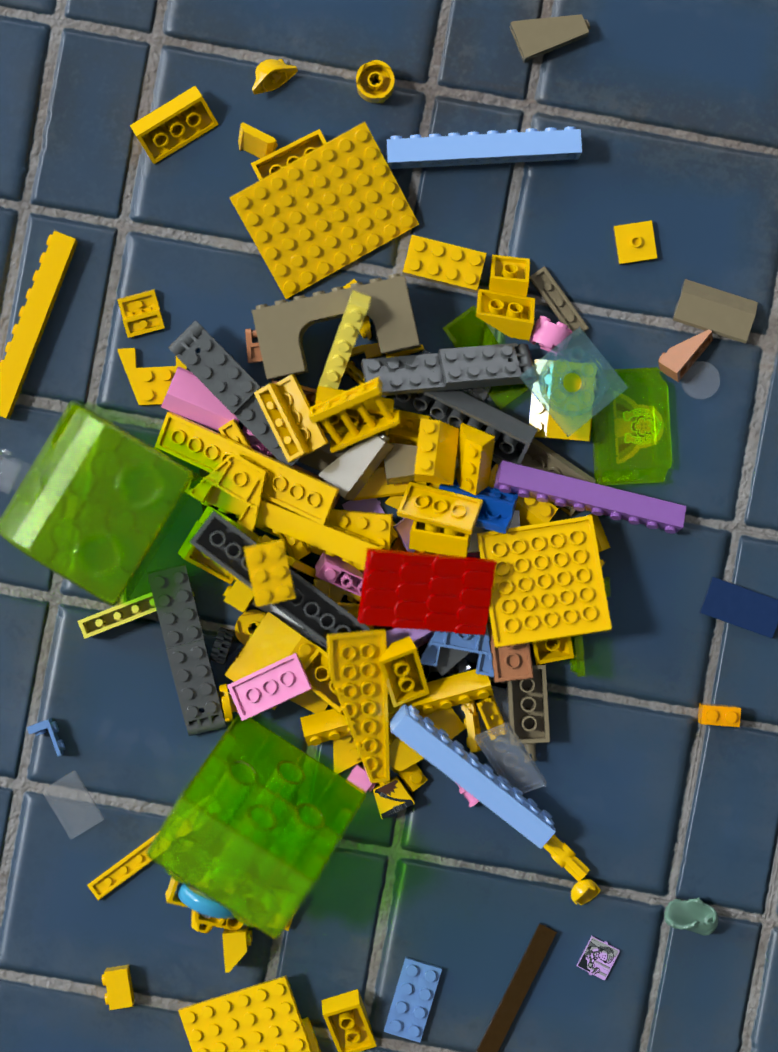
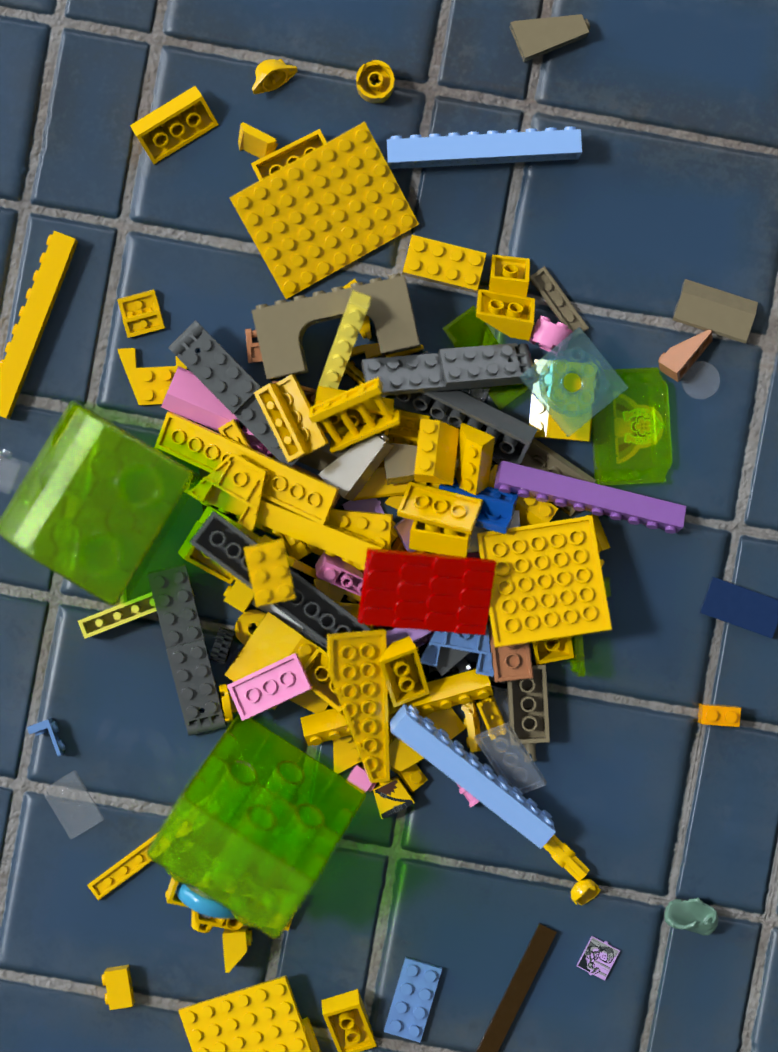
yellow plate [613,220,658,265] -> none

